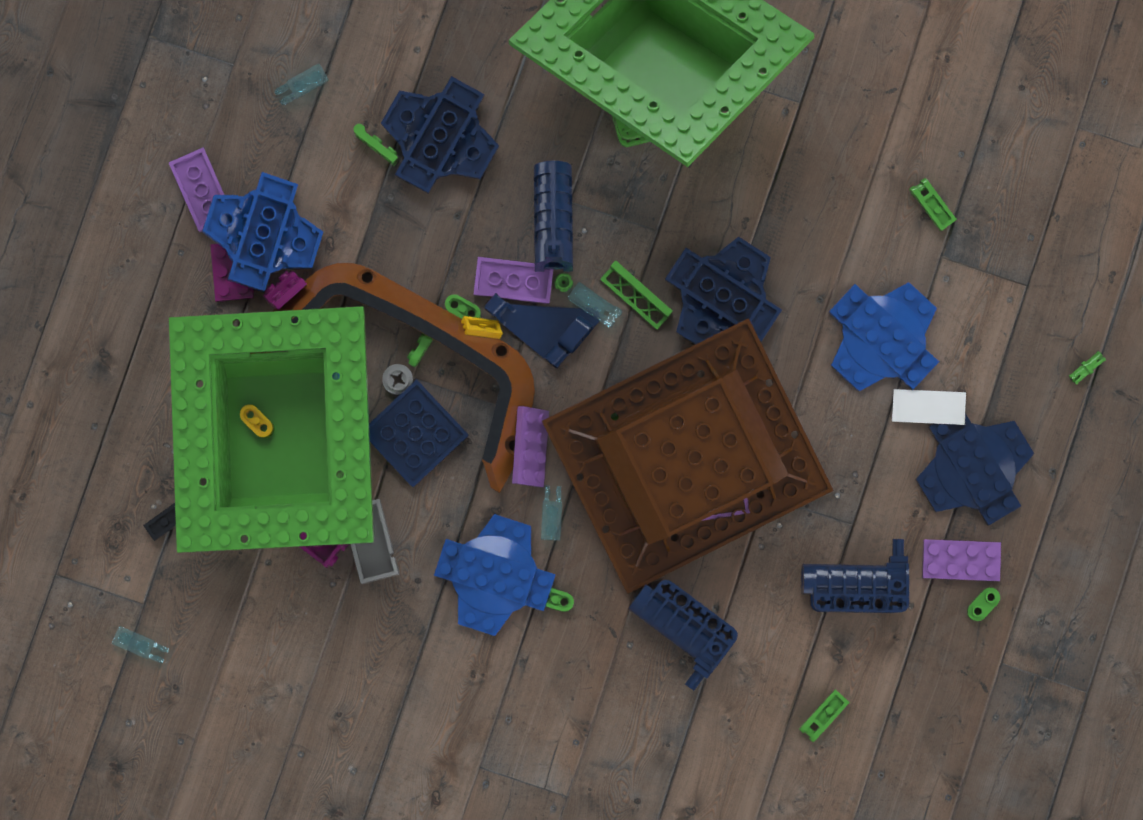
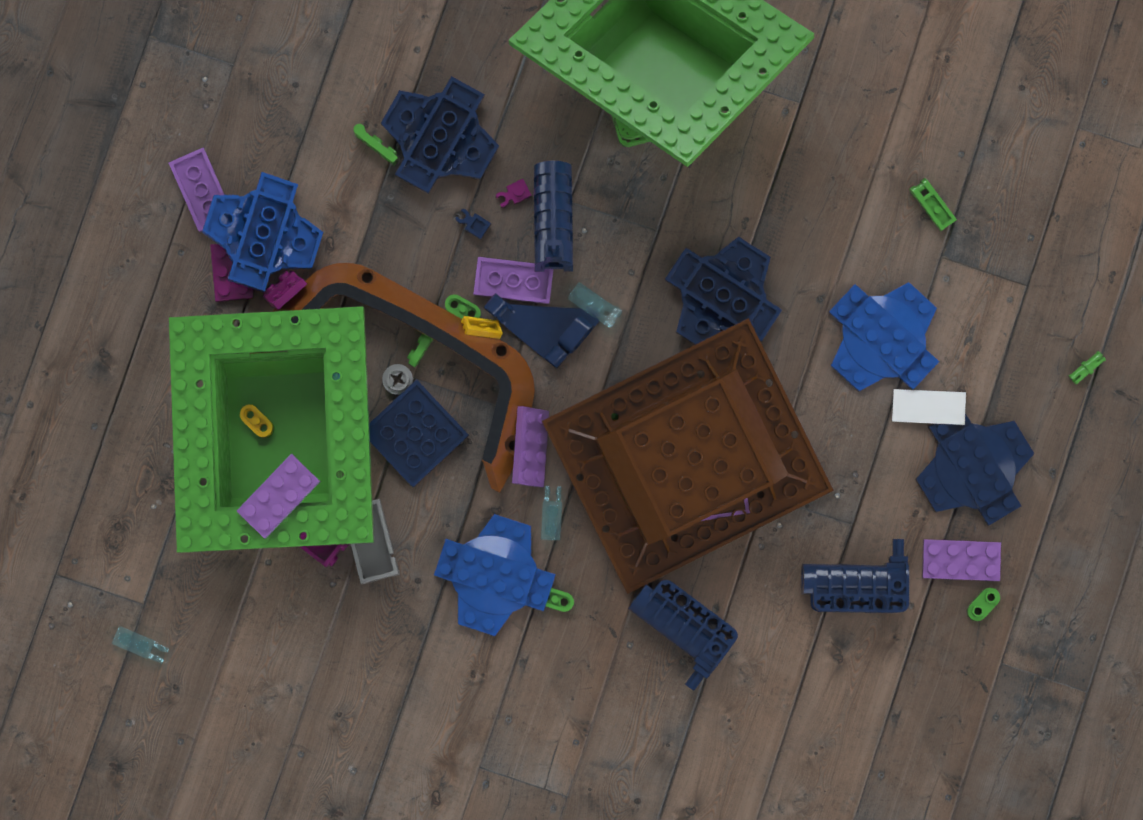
black plate [143,503,176,541] -> none
clear light blue hinge [274,64,329,105] -> none
bright green plate [554,273,573,292] -> none
bright green fence [600,260,673,330] -> none
bright green plate [799,689,850,742] -> none
none -> medium lavender plate [237,454,321,539]
none -> dark blue plate [455,209,491,240]
none -> magenta plate [496,179,532,208]

